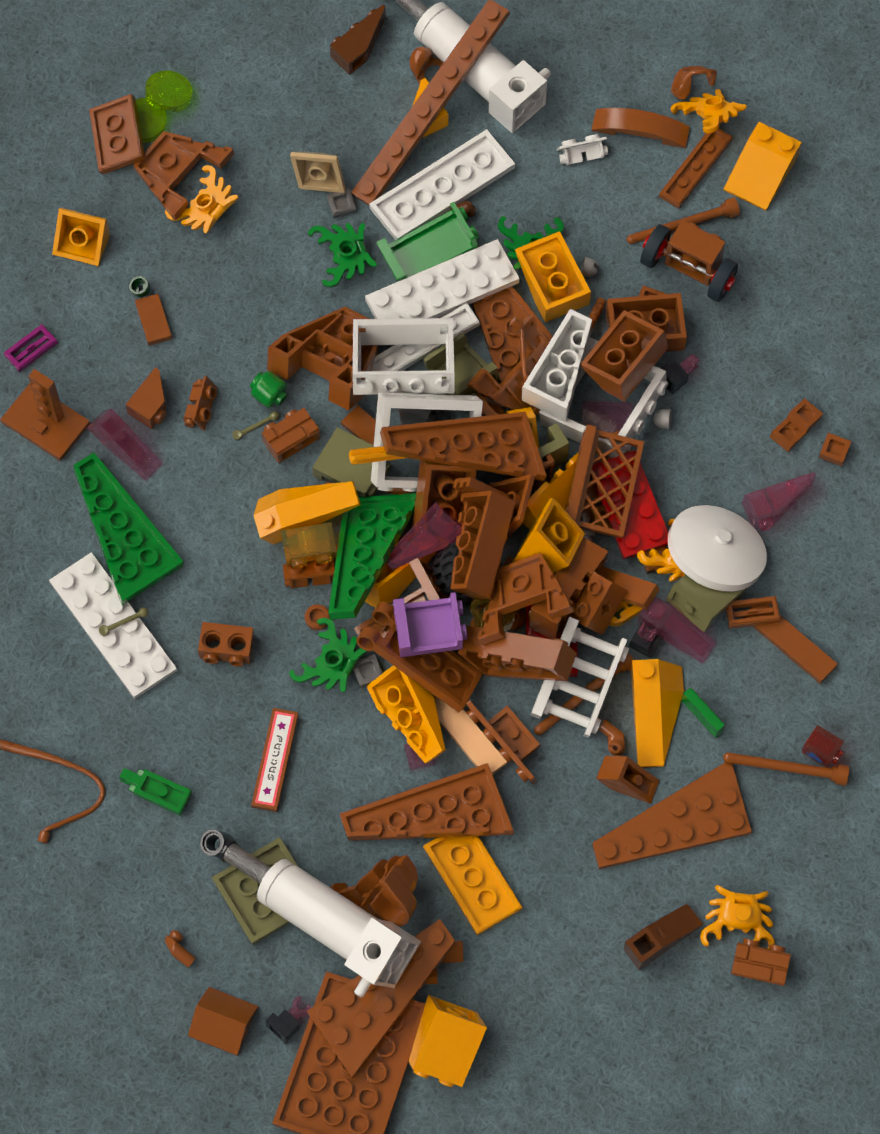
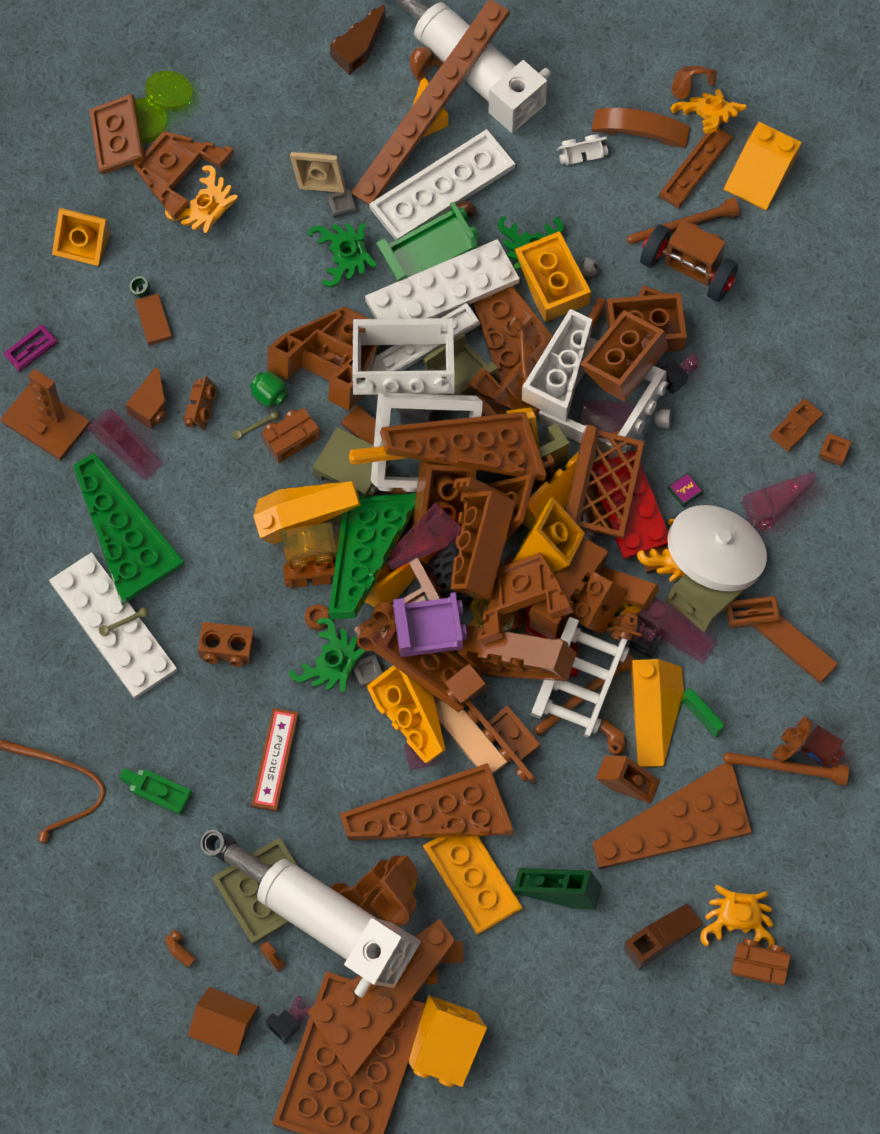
none -> dark orange tile [260,942,285,973]
none -> dark orange slope [445,664,491,705]
none -> dark green slope [513,868,602,910]
none -> dark orange hinge [605,613,641,641]
none -> magenta tile [668,473,703,507]
none -> dark orange dish [772,716,813,762]

